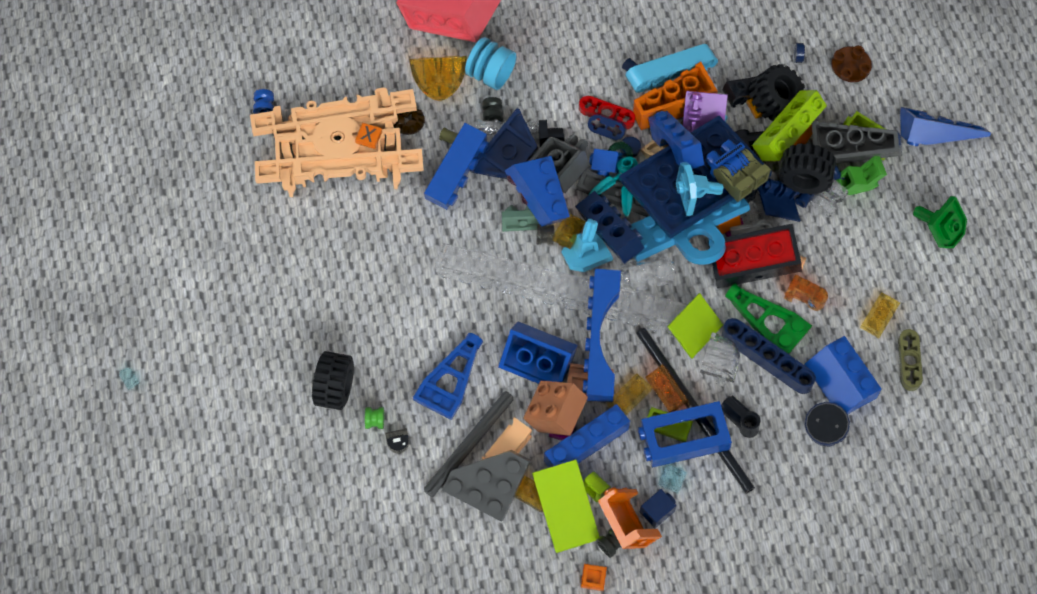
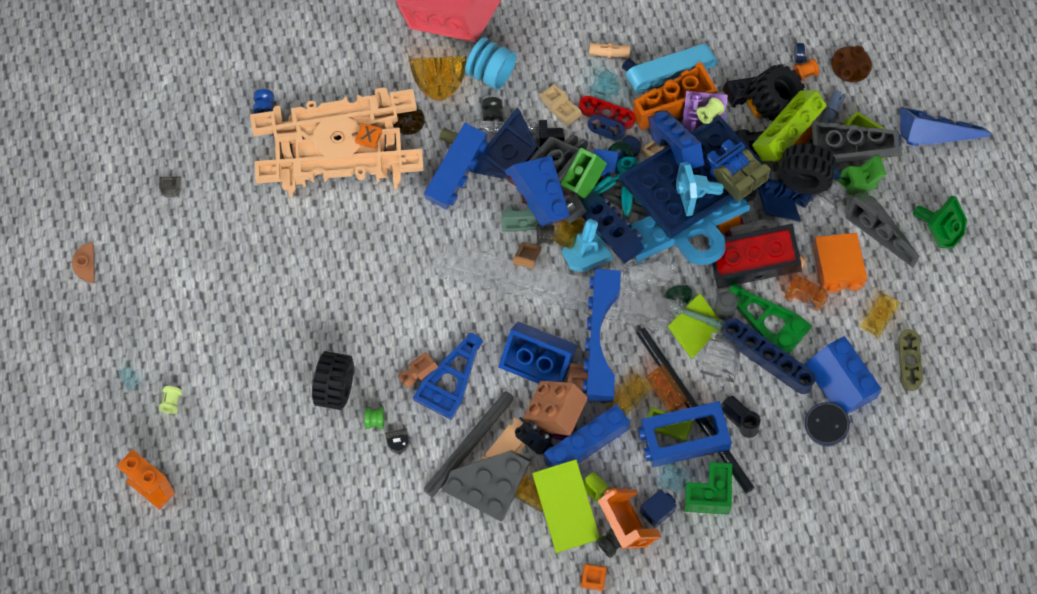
none -> nougat plate [72,242,95,283]
none -> orange panel [117,449,175,510]
none -> yellowish green bush [158,386,183,414]
none -> clear smoke tile [159,176,182,198]
none -> nougat plate [398,352,439,388]
none -> medium nougat tile [513,242,542,269]
none -> black hinge [515,417,554,454]
none -> tan slope [539,84,582,127]
none -> bright green brick [560,148,607,199]
none -> dark grey tile [564,194,587,223]
none -> light nougat pin [589,42,630,59]
none -> clear light blue brick [590,70,620,103]
none -> clear green piece [665,285,693,306]
none -> piece [667,297,725,330]
none -> green panel [684,462,732,515]
none -> yellowish green bush [697,97,724,124]
none -> dark grey brick [714,292,738,321]
none -> orange bush [793,58,819,81]
none -> orange brick [812,233,867,293]
none -> sand blue pin [820,90,845,123]
none -> dark grey wedge [845,192,920,268]

